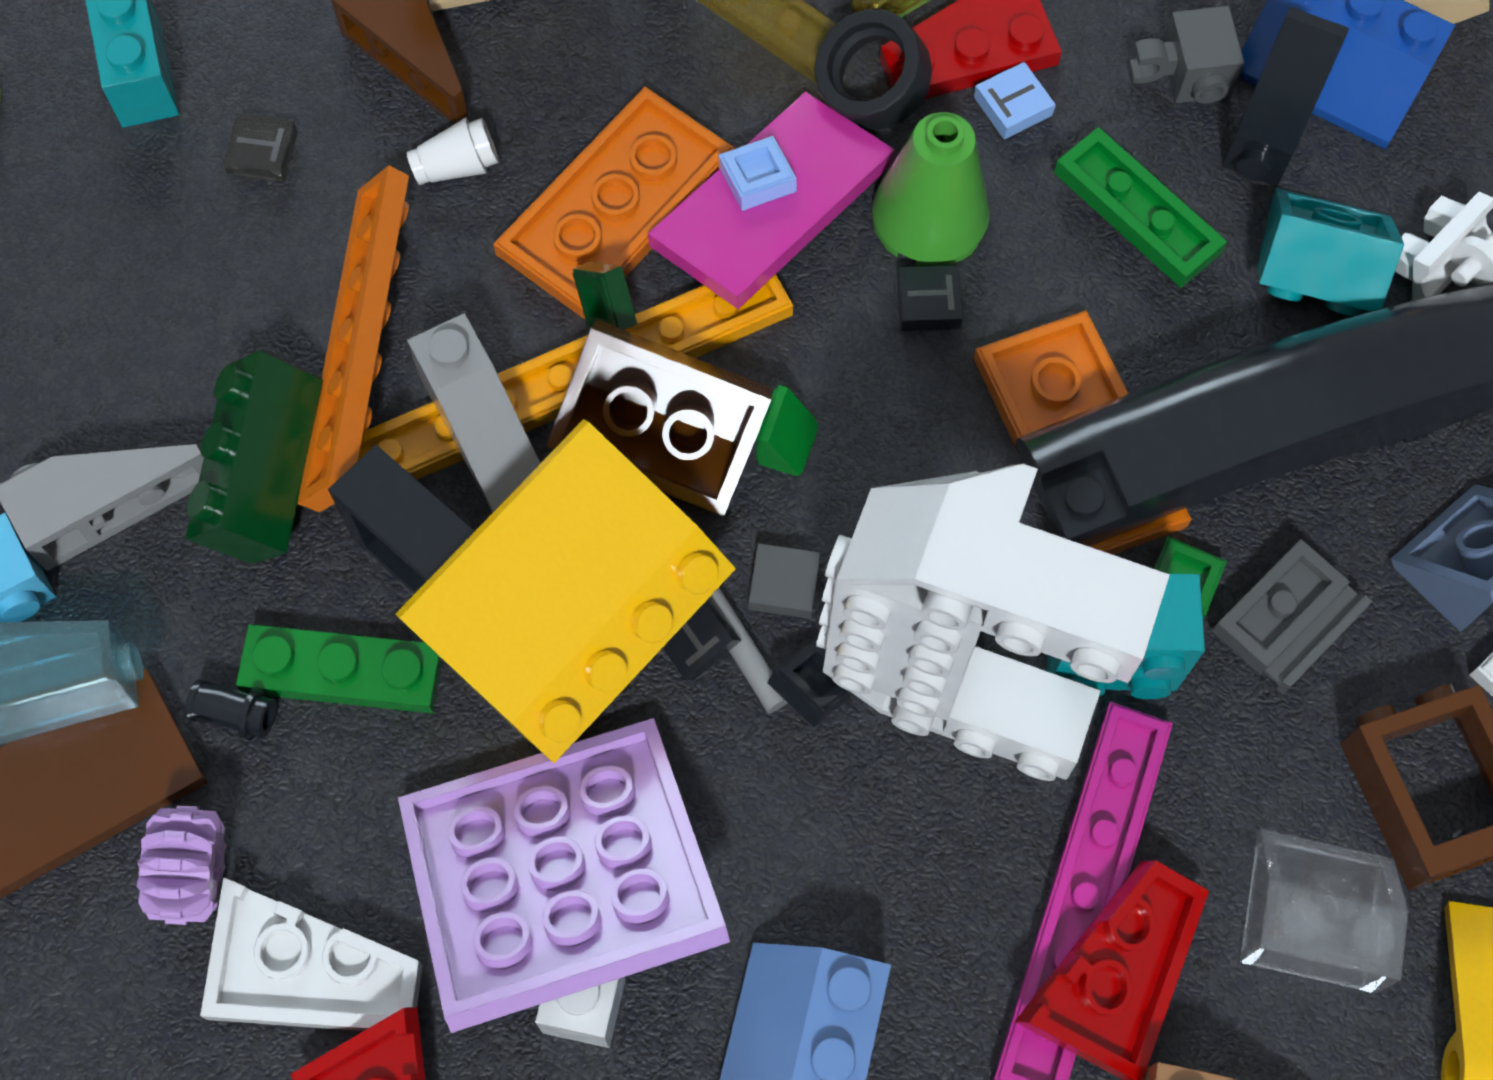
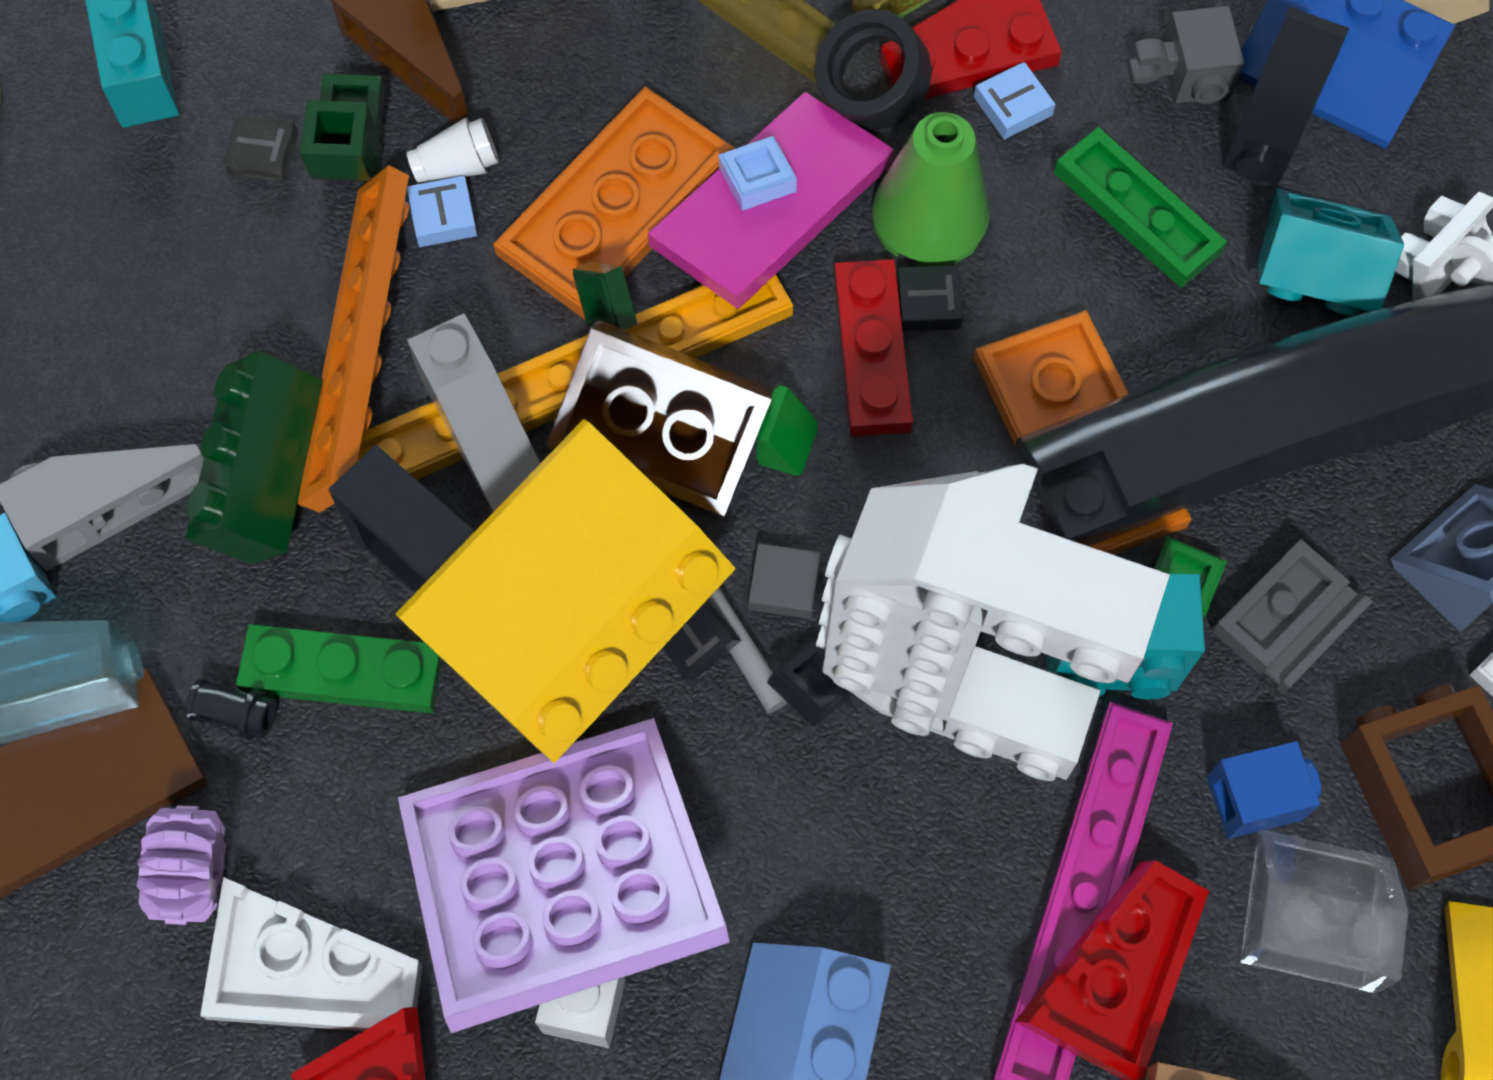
none -> dark green brick [300,74,385,182]
none -> light blue tile [407,175,477,247]
none -> red plate [834,259,913,437]
none -> blue brick [1206,741,1321,839]

